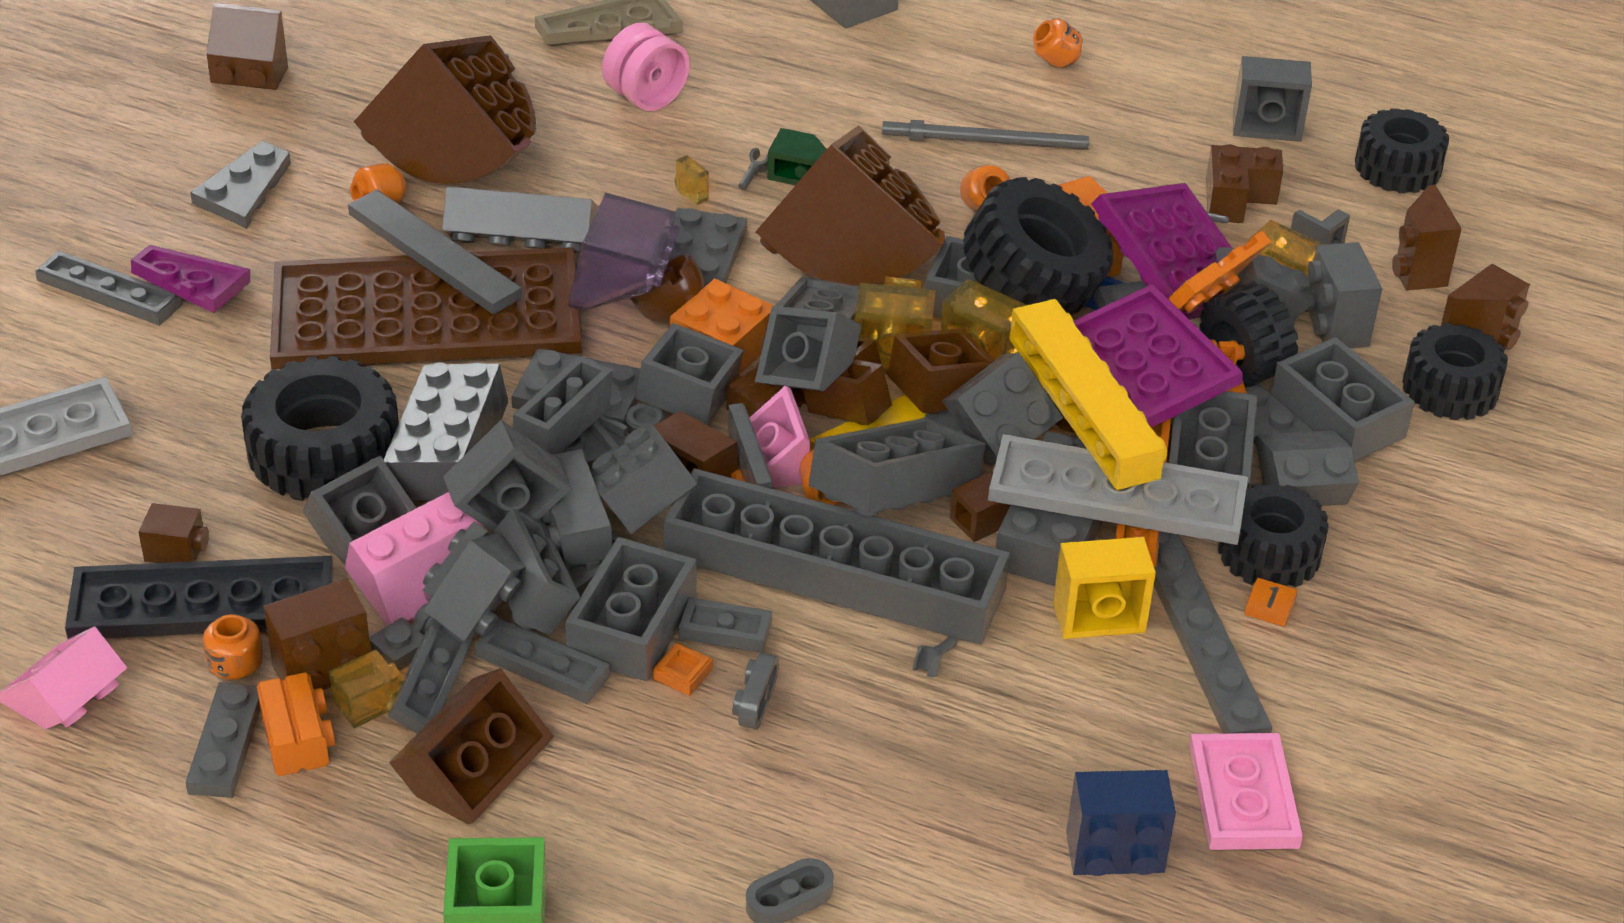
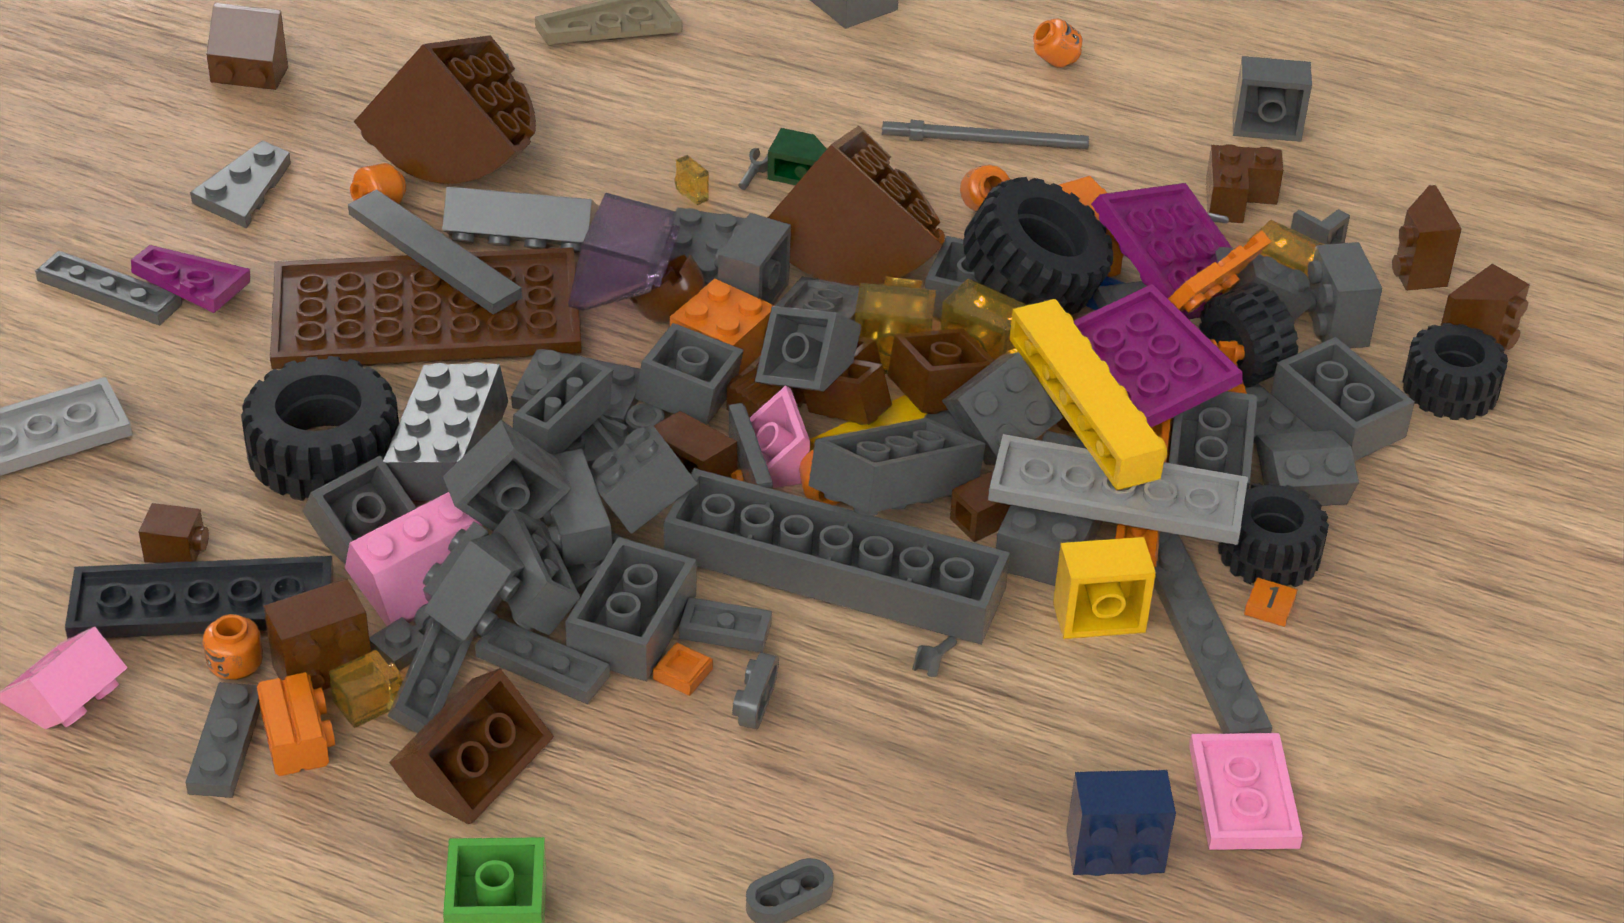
bright pink wheel [602,23,690,111] -> none
black tyre [1355,108,1449,193] -> none
none -> dark grey brick [714,213,791,305]

